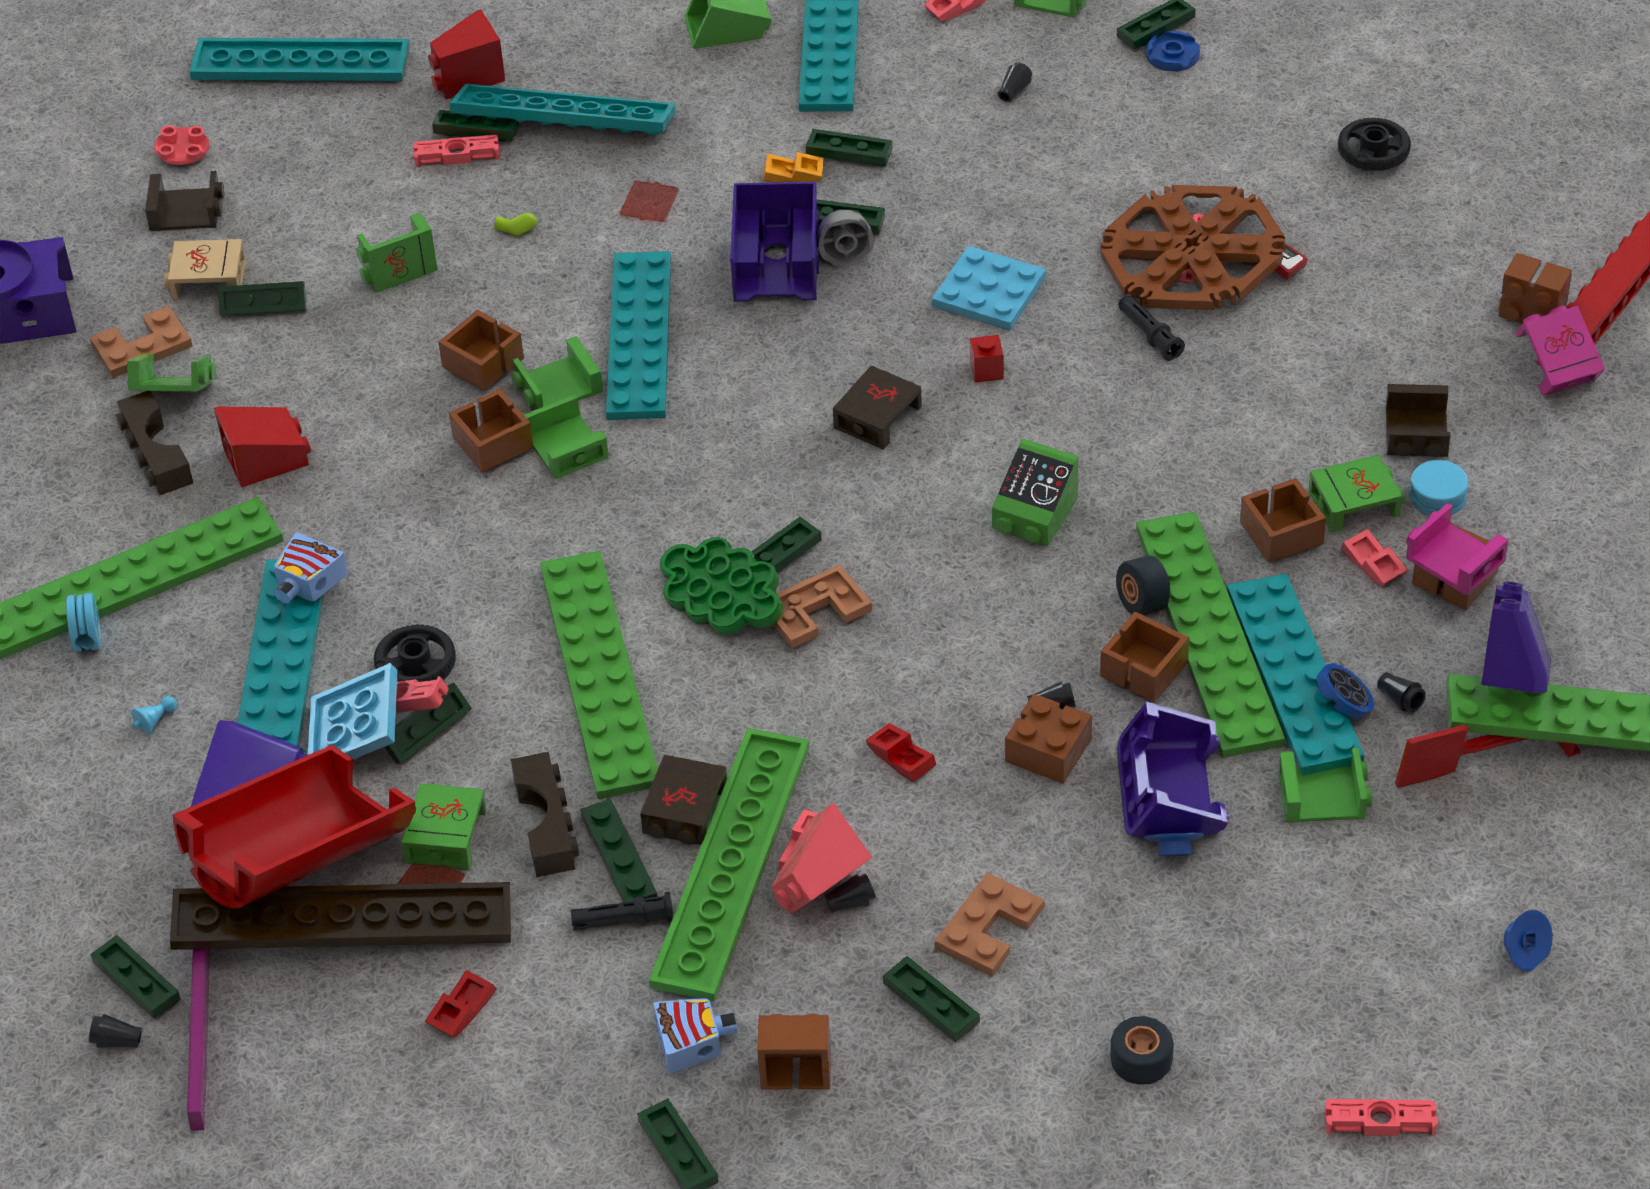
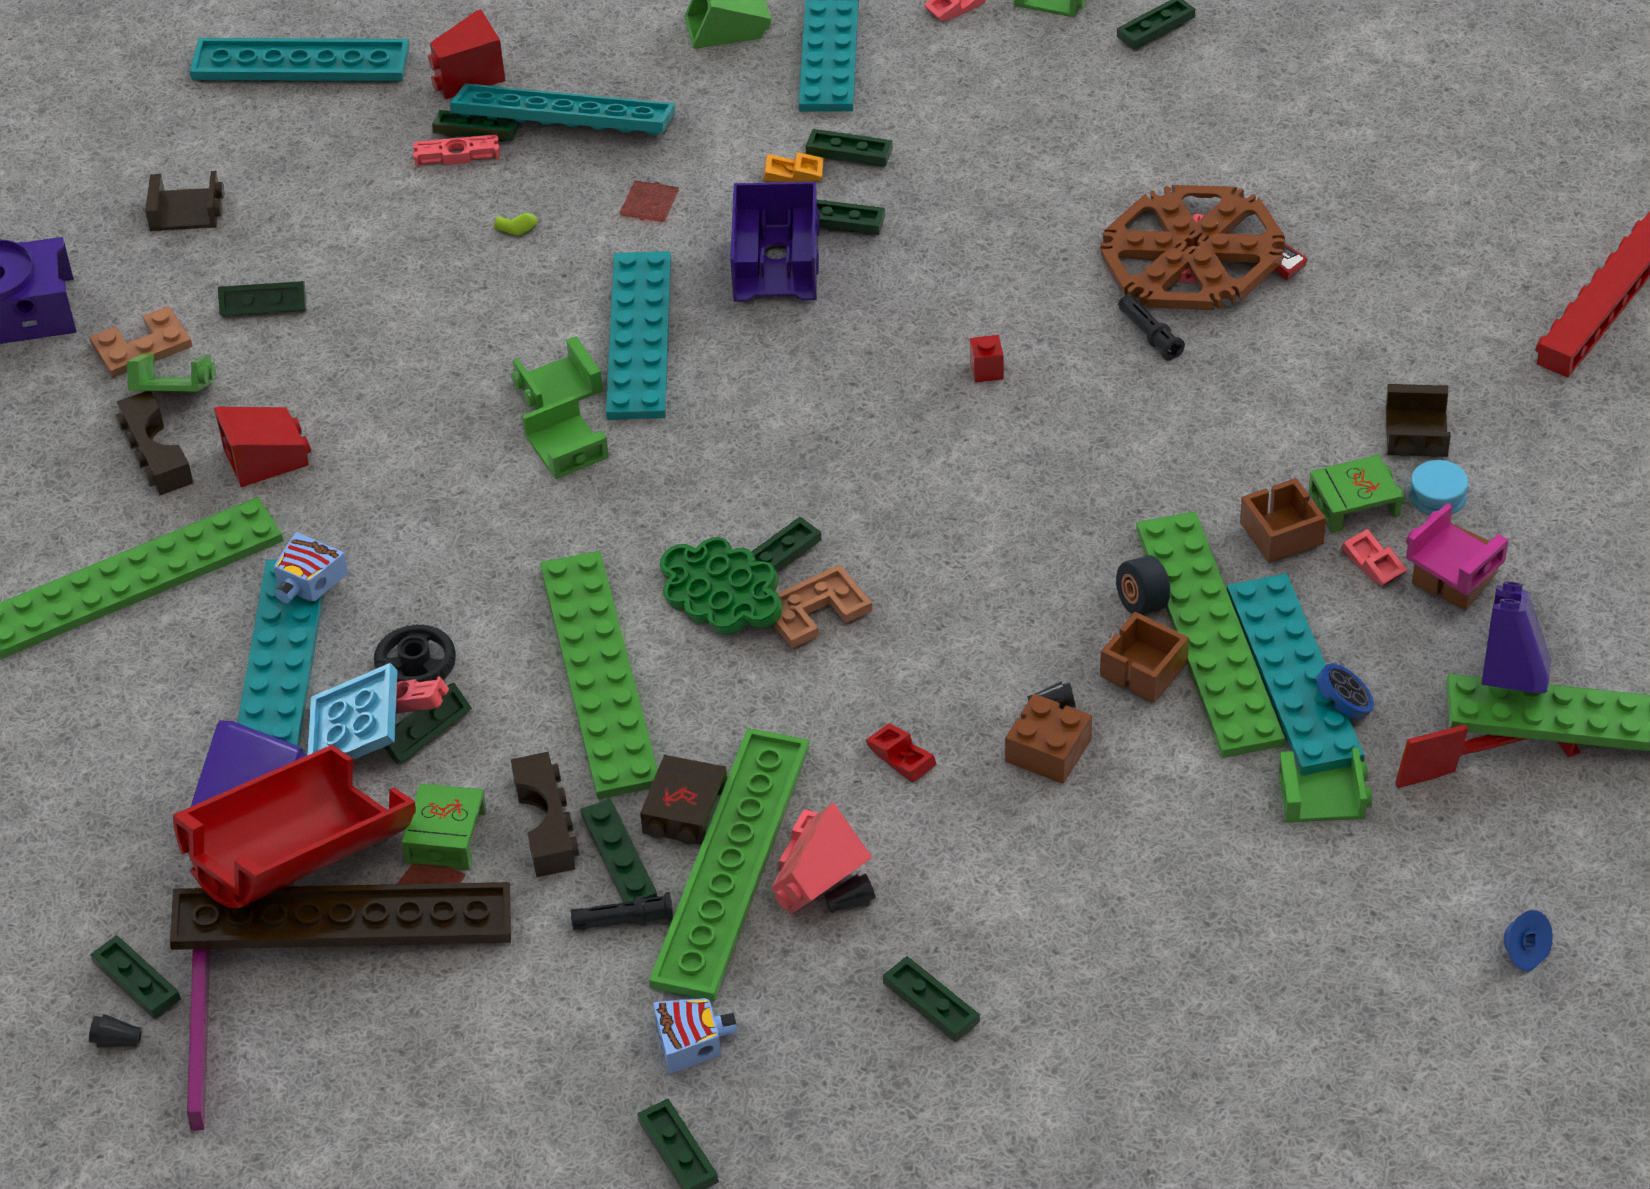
medium azure head [66,593,101,653] -> none
medium azure piece [131,695,178,735] -> none
coral dish [154,125,209,165] -> none
tan panel [164,239,246,300] -> none
bright green panel [356,213,438,293] -> none
red slope [425,970,497,1038] -> none
dark orange piece [438,310,524,391] -> none
dark orange piece [449,389,534,472] -> none
dark orange piece [757,1014,831,1090] -> none
light grey cylinder [817,210,874,268] -> none
dark brown panel [833,365,922,450] -> none
medium azure plate [932,246,1046,330] -> none
nougat plate [935,873,1045,977] -> none
slope [992,439,1079,546] -> none
black cone [997,62,1032,102] -> none
black wheel [1110,1016,1174,1085] -> none
dark purple windscreen [1117,702,1229,838] -> none
blue piece [1144,833,1204,856] -> none
blue tile [1146,31,1200,72] -> none
coral piece [1325,1099,1438,1136] -> none
black wheel [1338,117,1411,171] -> none
black cone [1377,672,1426,712] -> none
dark orange piece [1498,253,1572,324] -> none
dark pink panel [1515,306,1605,396] -> none

